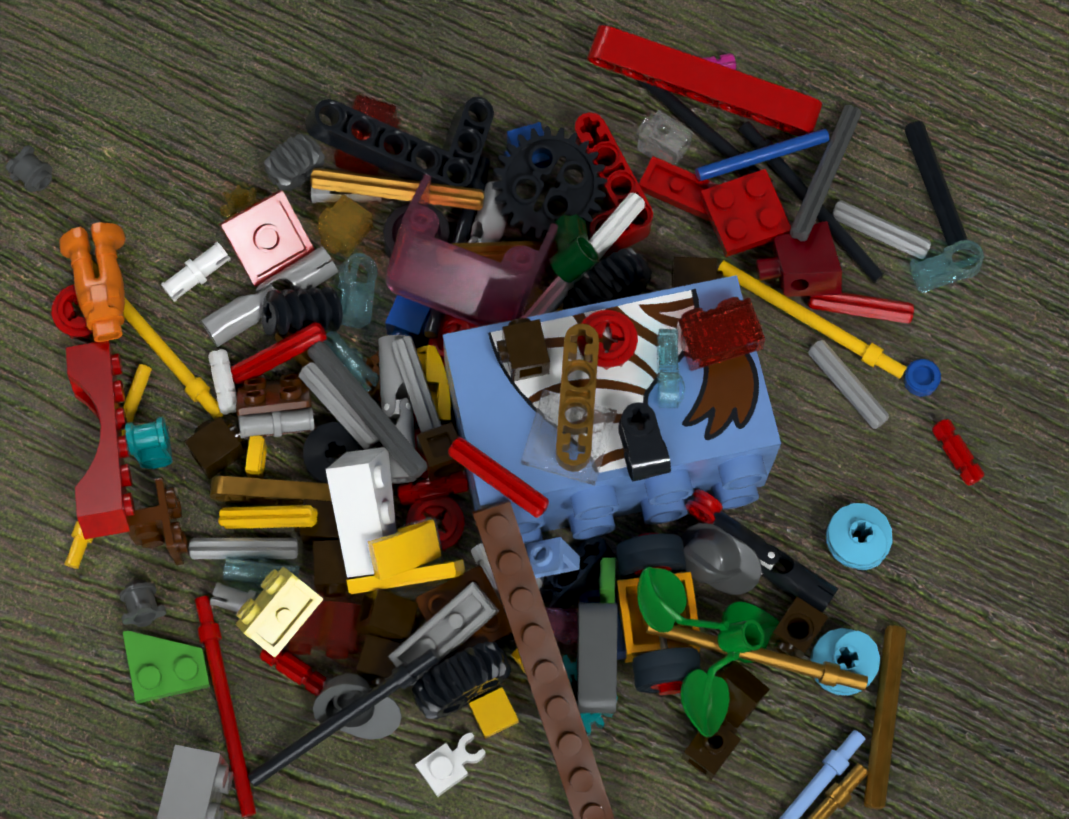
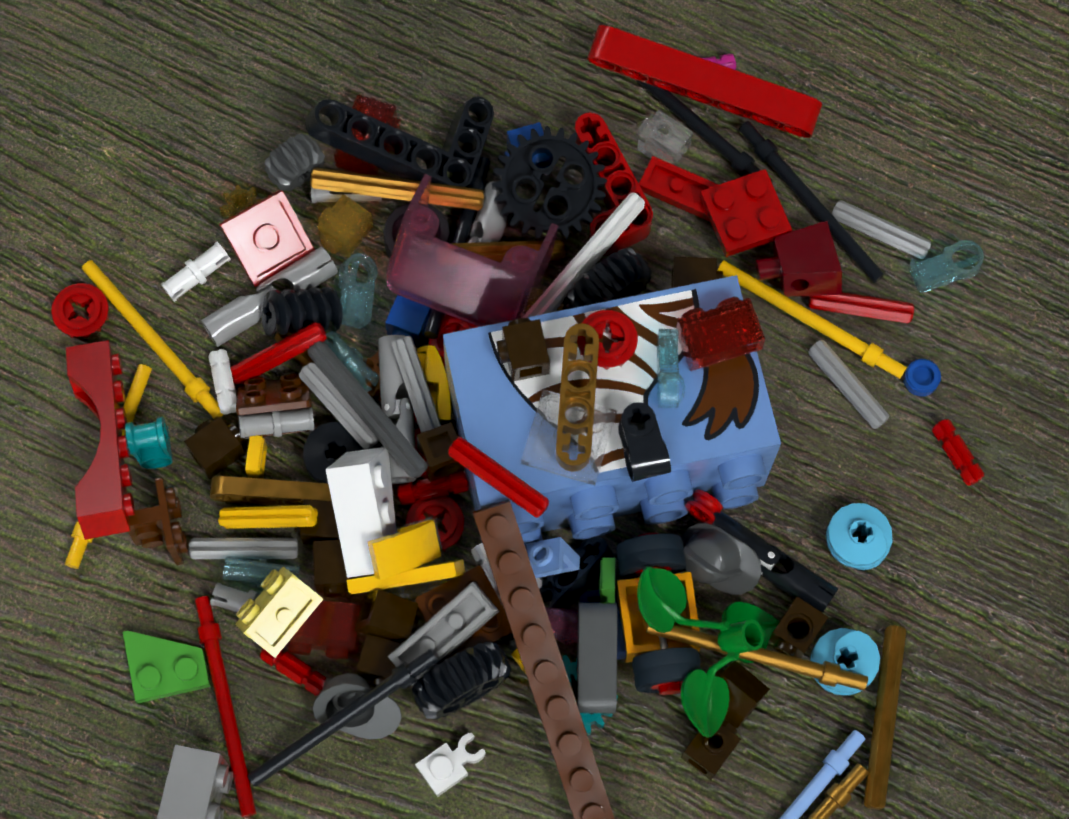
dark grey brick [5,145,52,192] -> none
orange piece [59,222,126,342] -> none
dark grey brick [119,579,167,627] -> none
yellow tile [469,687,519,739] -> none
dark green piece [550,214,599,283] -> none
blue bar [695,128,829,182] -> none
dark grey axle [790,105,861,241] -> none
black axle [905,121,967,248] -> none

